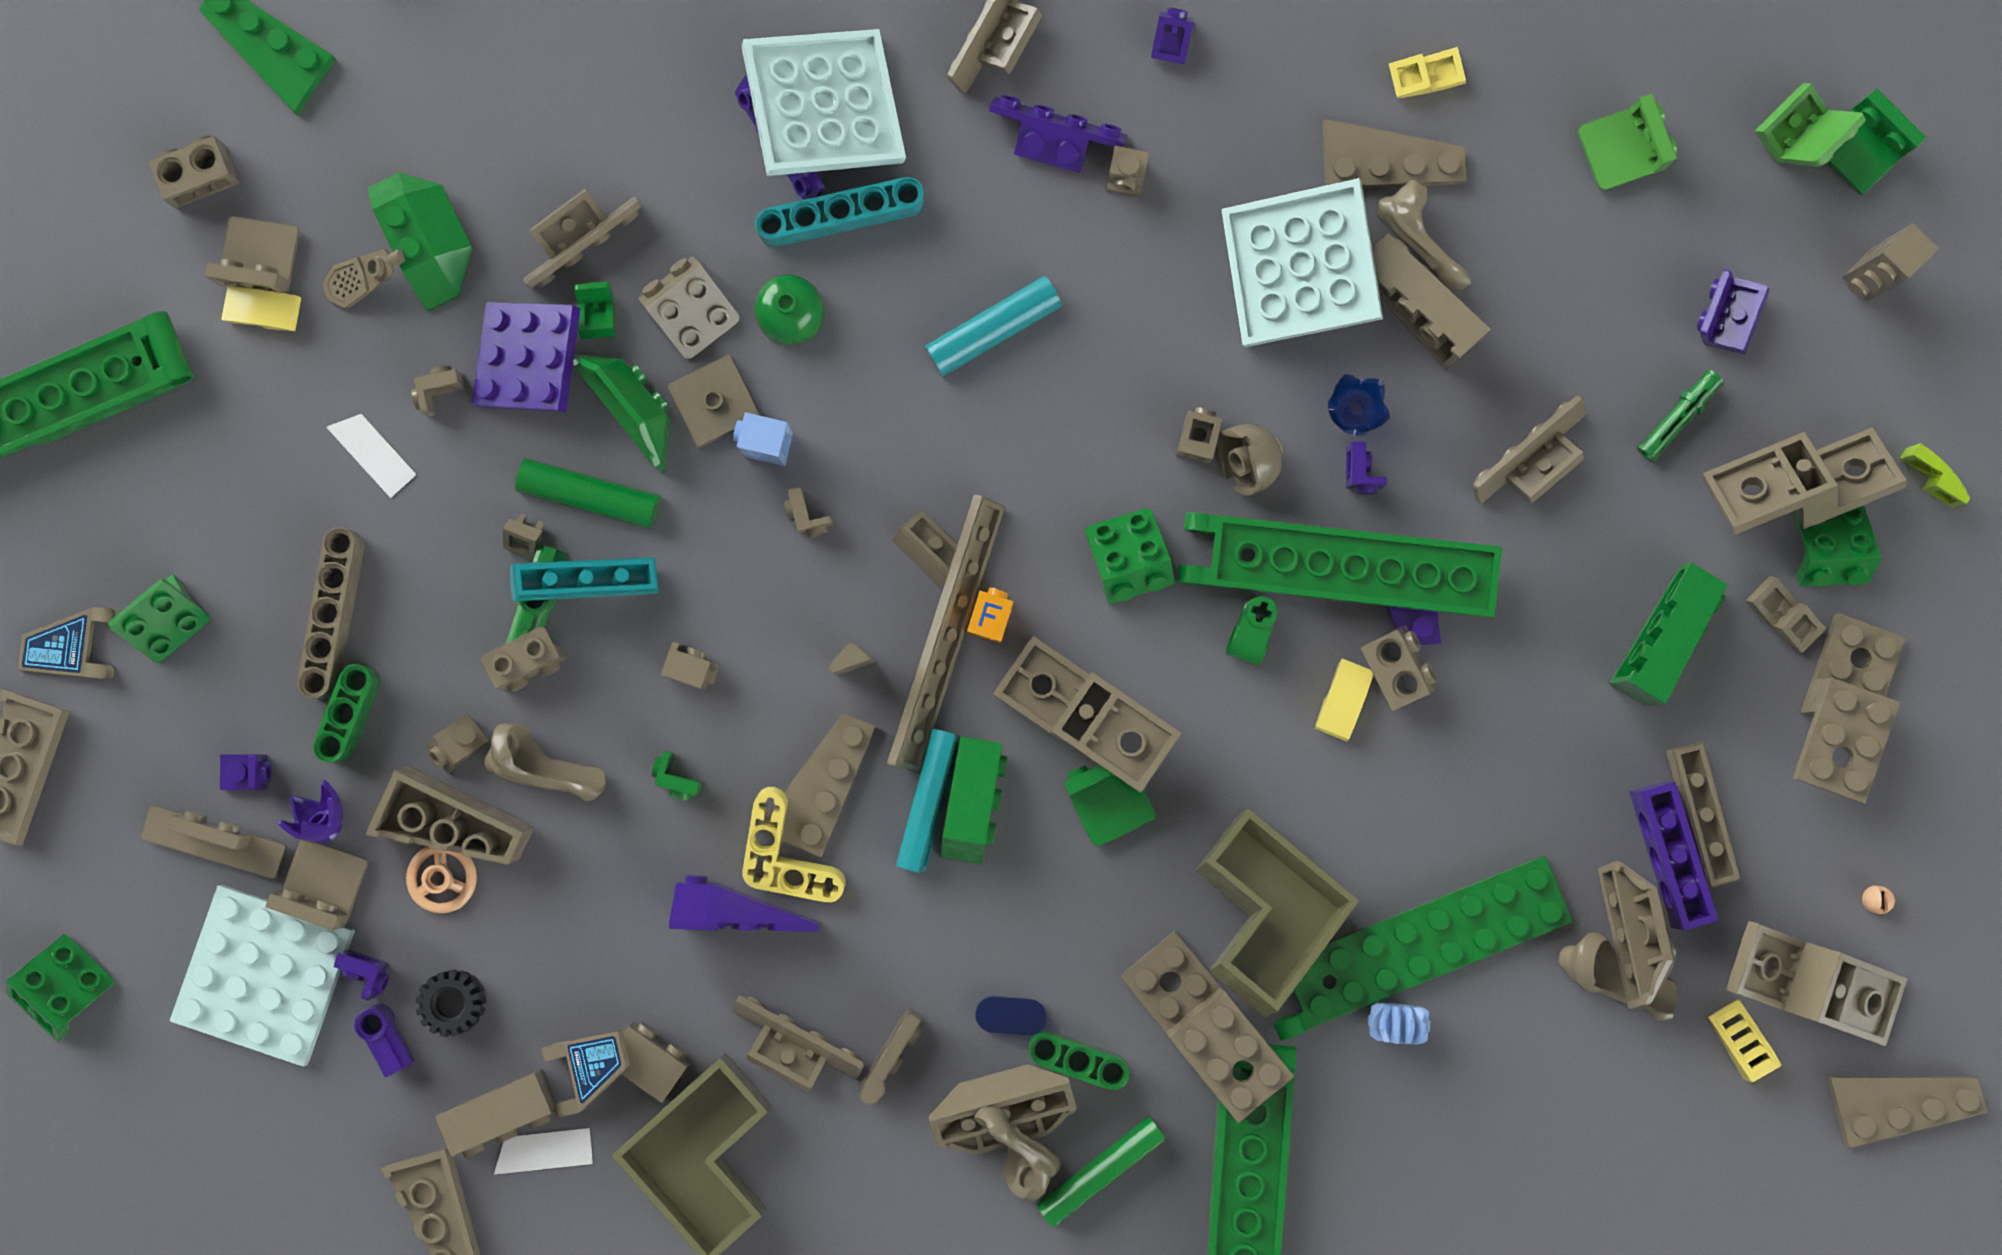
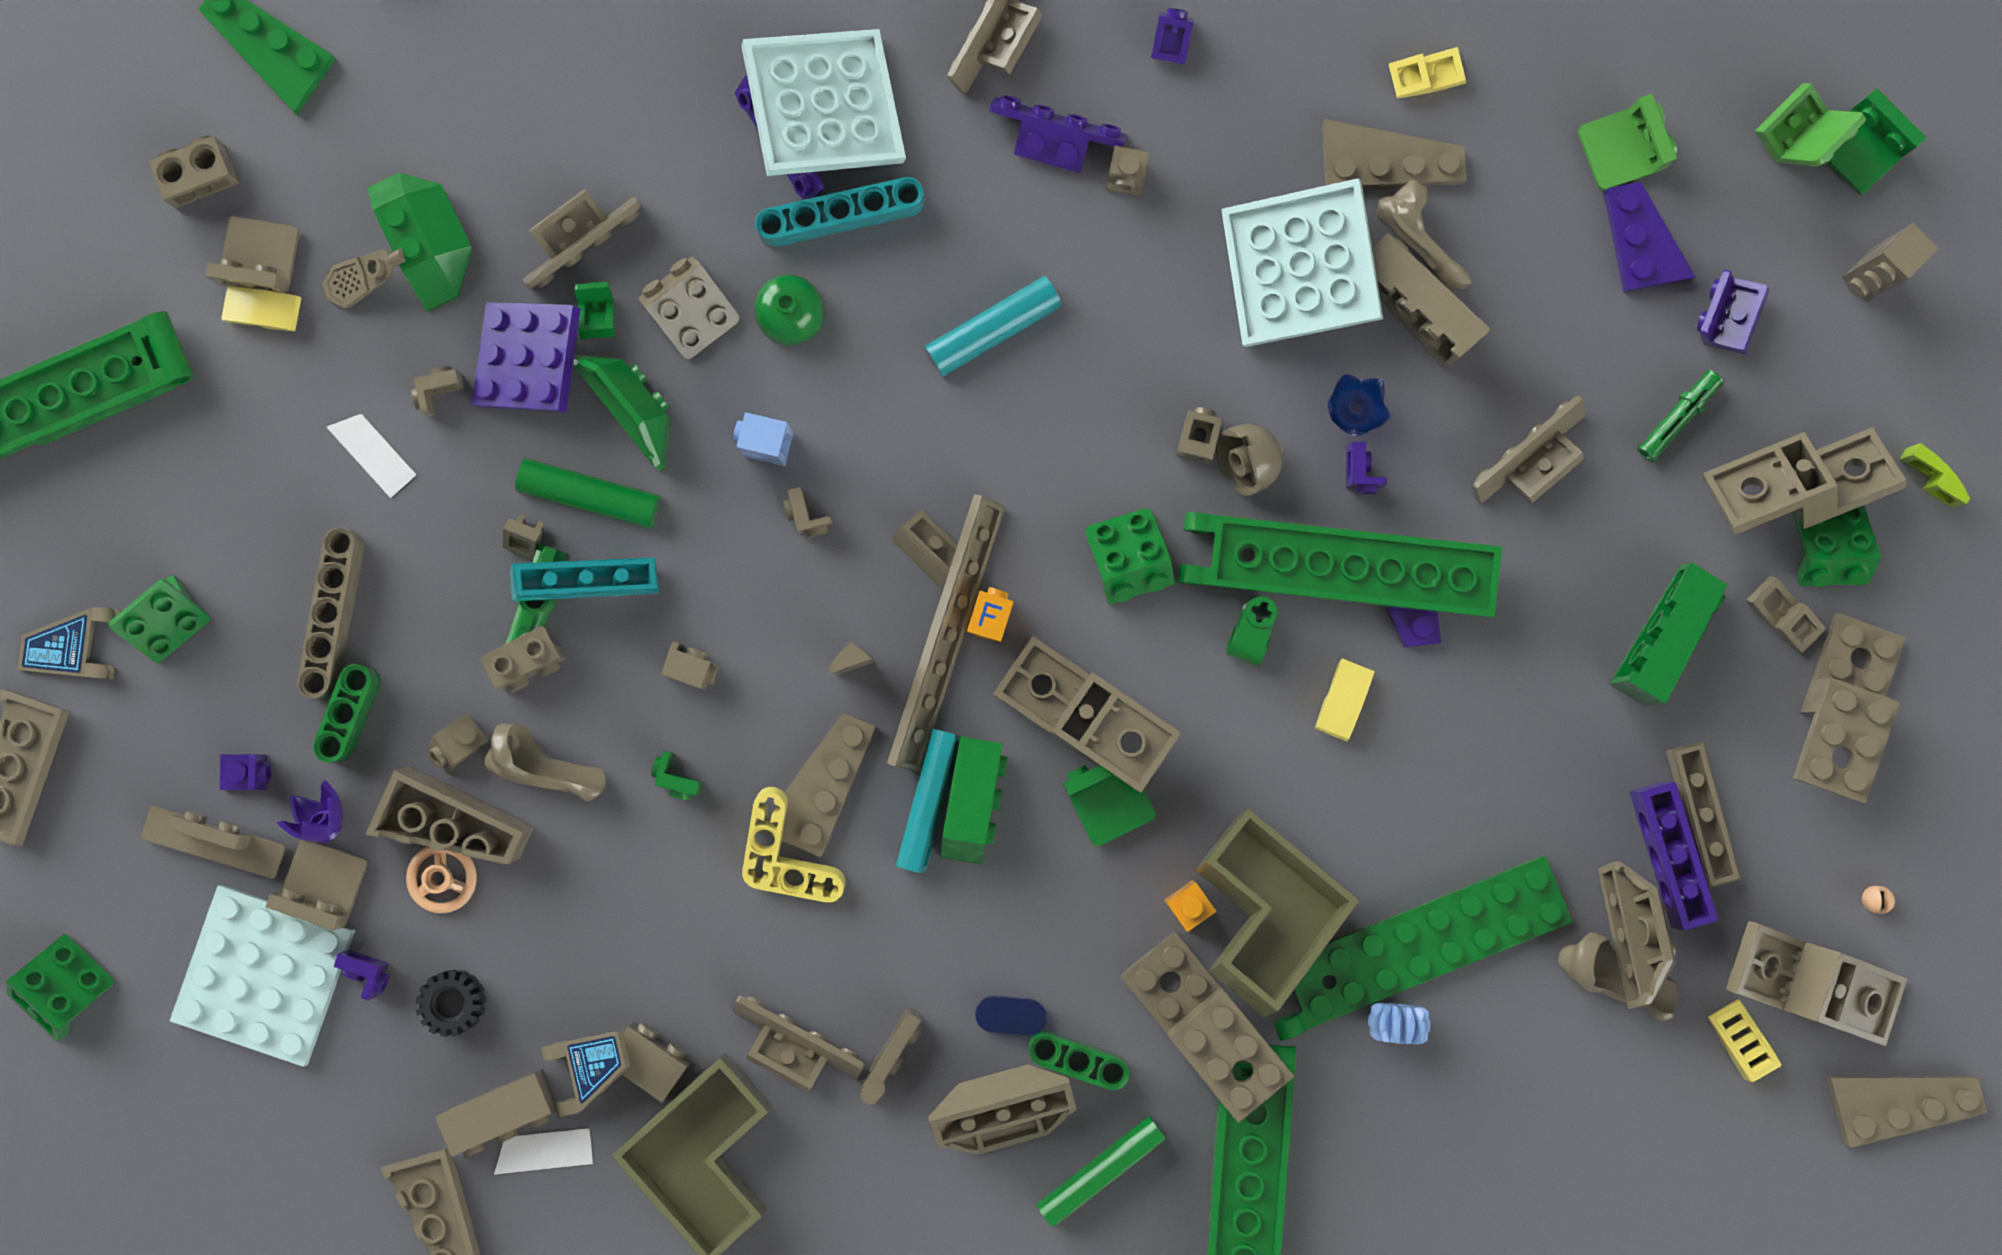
dark purple piece [354,1004,415,1078] -> none
dark tan plate [667,354,760,449] -> none
dark purple wedge [669,875,821,932] -> none
dark tan hair [974,1106,1061,1202] -> none
dark tan brick [1360,625,1437,711] -> none
none -> light orange brick [1164,880,1217,932]
none -> dark purple wing [1603,182,1696,293]

